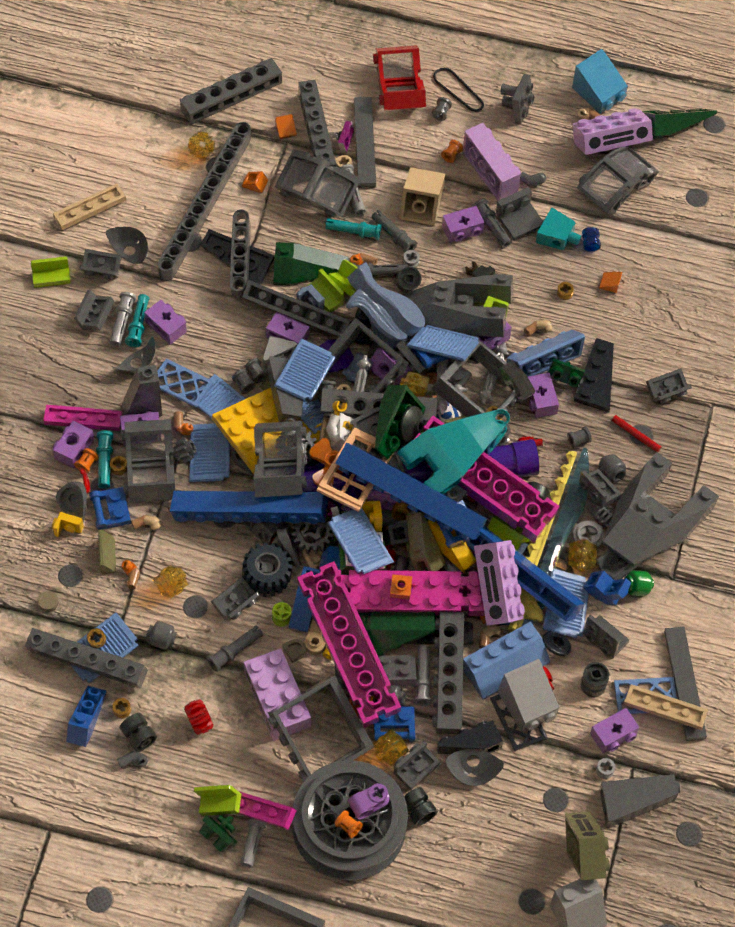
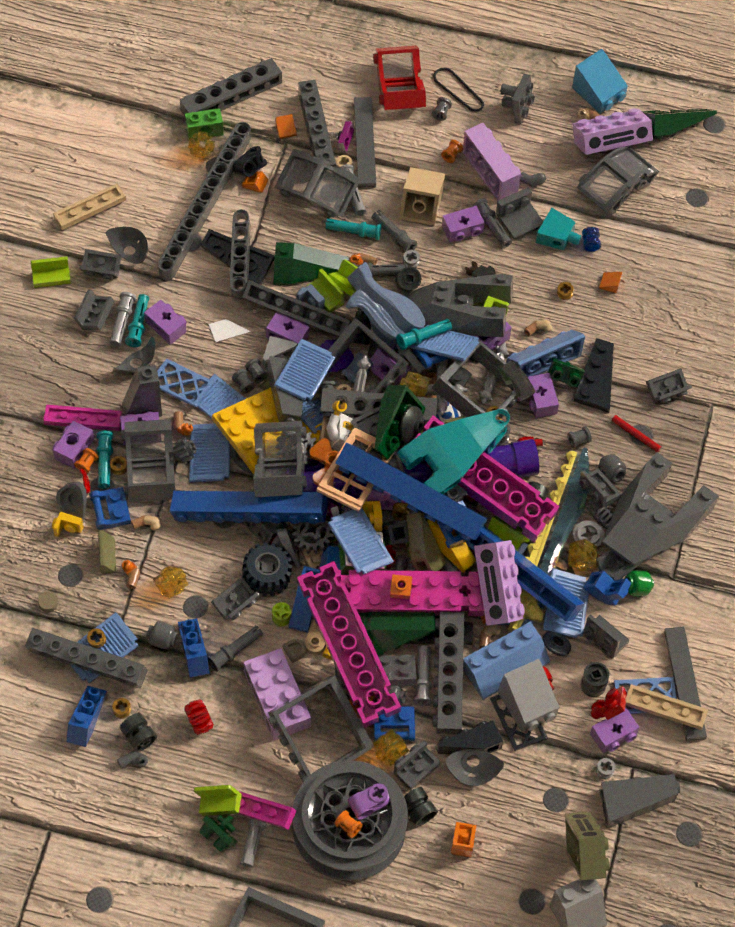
none -> blue slope [178,618,210,677]
none -> bright green brick [185,108,224,140]
none -> white sticker [209,319,251,342]
none -> black piece [233,146,268,177]
none -> teal pin [396,319,452,350]
none -> orange slope [451,822,477,857]
none -> red hinge [591,686,627,720]

